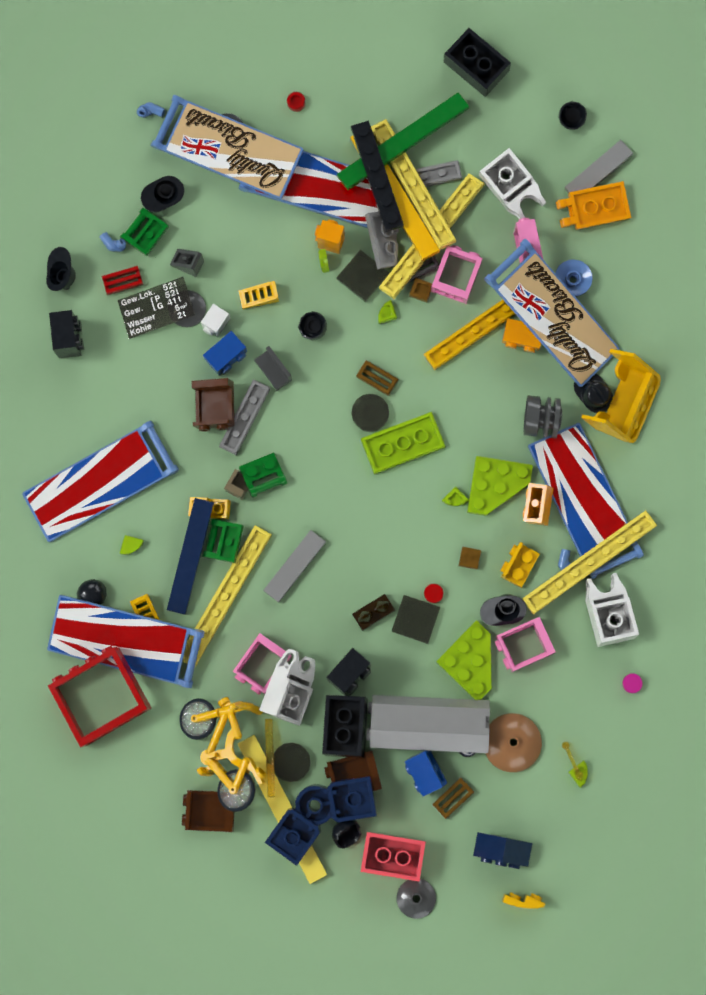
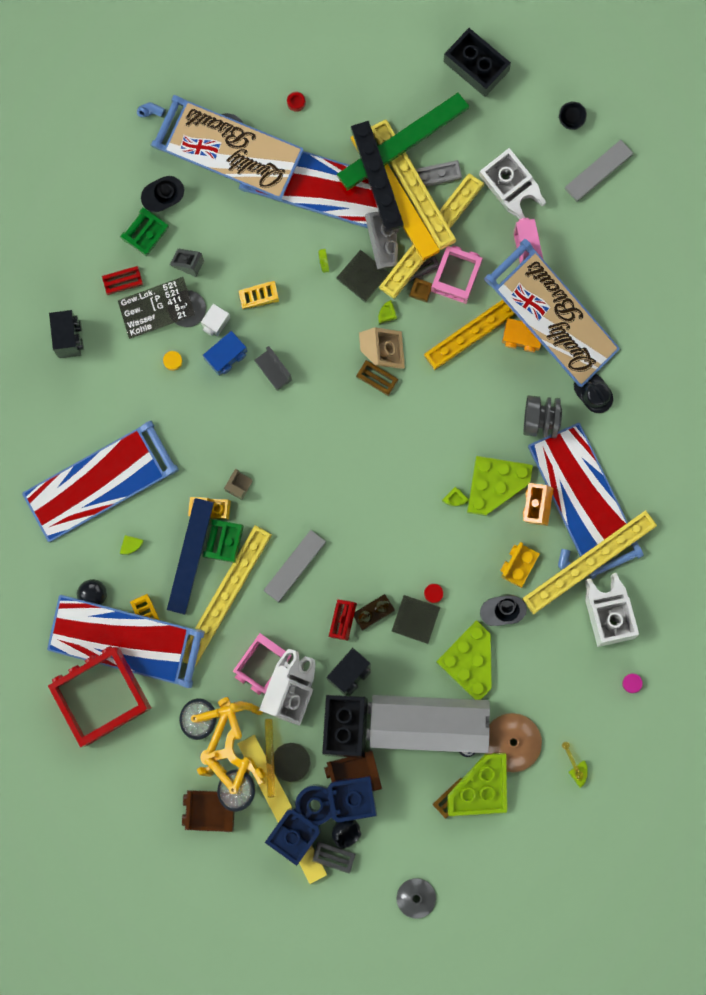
black piece [46,247,76,291] -> none
medium blue arm [99,232,126,252] -> none
reddish brown panel [192,378,235,432] -> none
light grey tile [219,379,271,455] -> none
green plate [239,452,287,498] -> none
black hair [298,311,327,340] -> none
light orange brick [315,219,345,254] -> none
clear smoke tile [351,394,389,432] -> none
coral brick [360,832,426,882] -> none
lime tile [361,412,446,475] -> none
blue brick [405,750,447,797] -> none
pearl gold tile [458,546,481,570] -> none
dark blue brick [473,832,532,869] -> none
bright pink window [494,617,556,672] -> none
yellow slope [502,892,545,908] -> none
medium blue dish [555,260,593,297] -> none
light orange tile [556,181,631,230] -> none
yellow windscreen [581,349,661,443] -> none
none -> yellow tile [163,351,182,371]
none -> dark grey tile [312,842,355,874]
none -> red tile [328,599,357,641]
none -> tan slope [359,327,405,369]
none -> lime plate [448,753,507,816]

